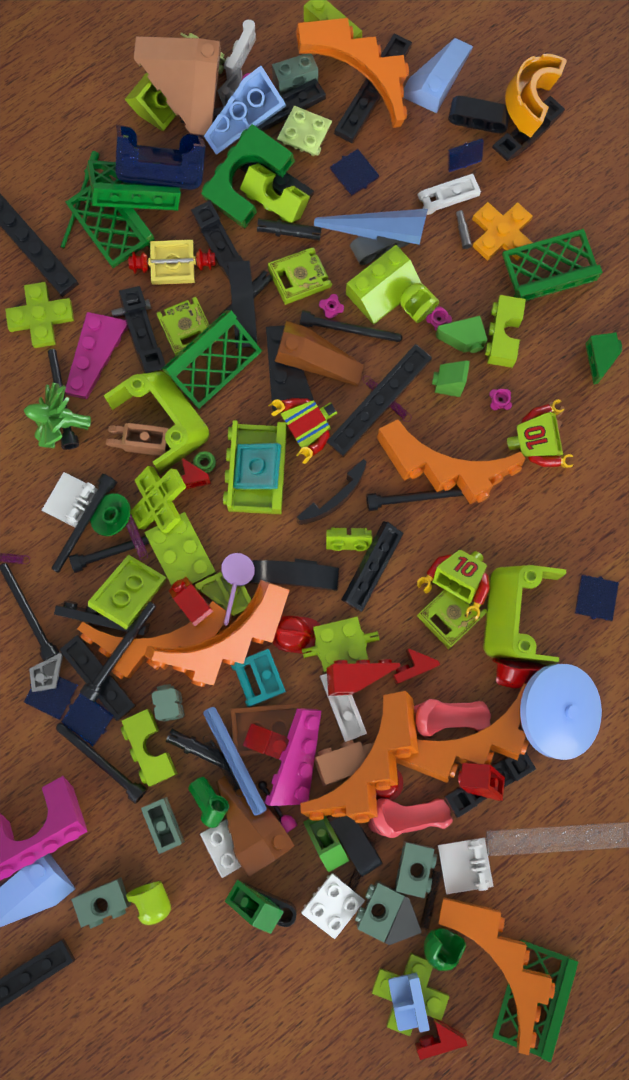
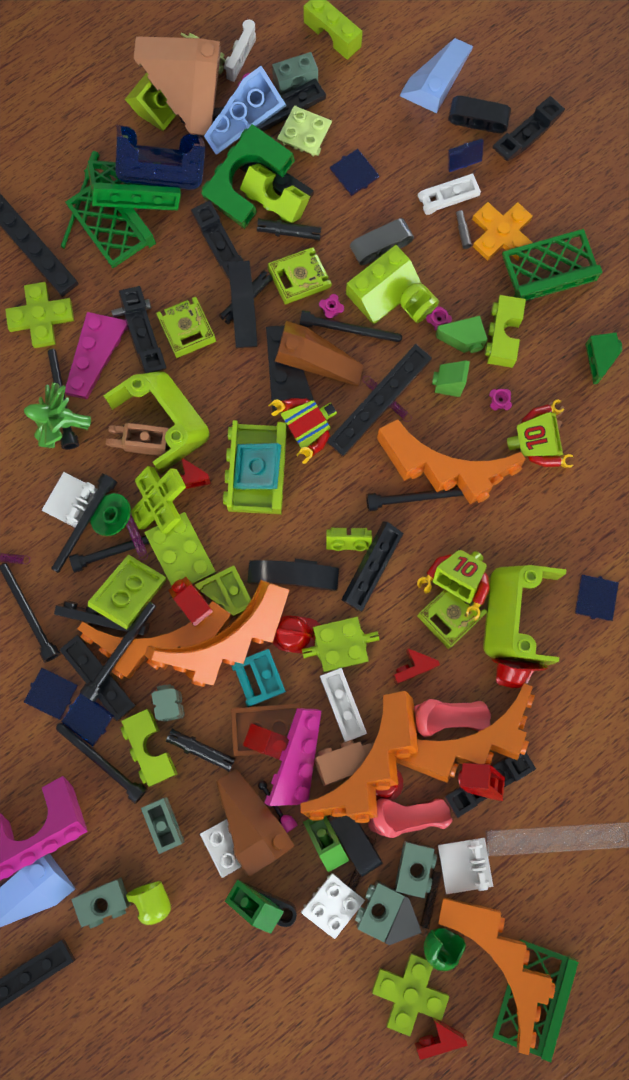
light grey piece [29,653,63,692] -> none
light yellow plate [128,240,216,285] -> none
green fence [161,310,262,409] -> none
green piece [188,777,229,828] -> none
bright green plate [193,451,216,473] -> none
medium blue axle [203,707,266,816] -> none
black piece [203,735,244,797] -> none
light grey piece [217,68,242,107] -> none
lavender piece [221,553,255,626] -> none
orange arch [296,18,409,128] -> none
black slope [297,459,367,525] -> none
medium blue wedge [314,209,428,245] -> none
red slope [326,659,400,696] -> none
black plate [334,33,412,144] -> none
light blue panel [388,973,430,1032] -> none
light orange brick [505,54,567,138] -> none
light blue dish [520,664,602,760] -> none

